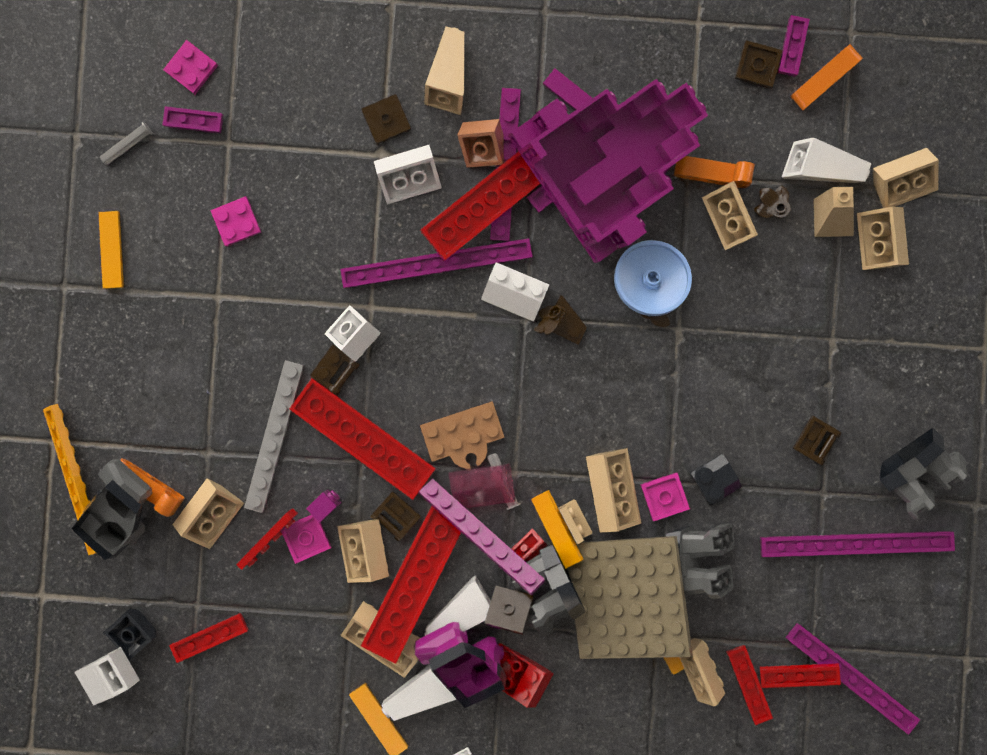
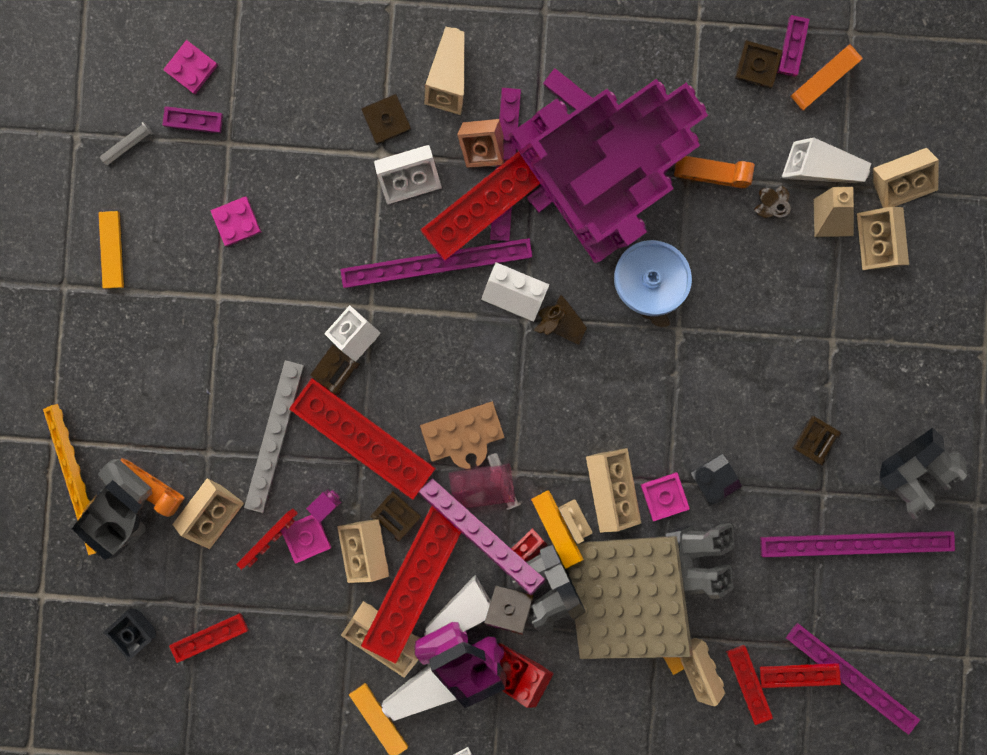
white slope [75,647,140,705] -> none
tan slope [702,181,758,250] -> none

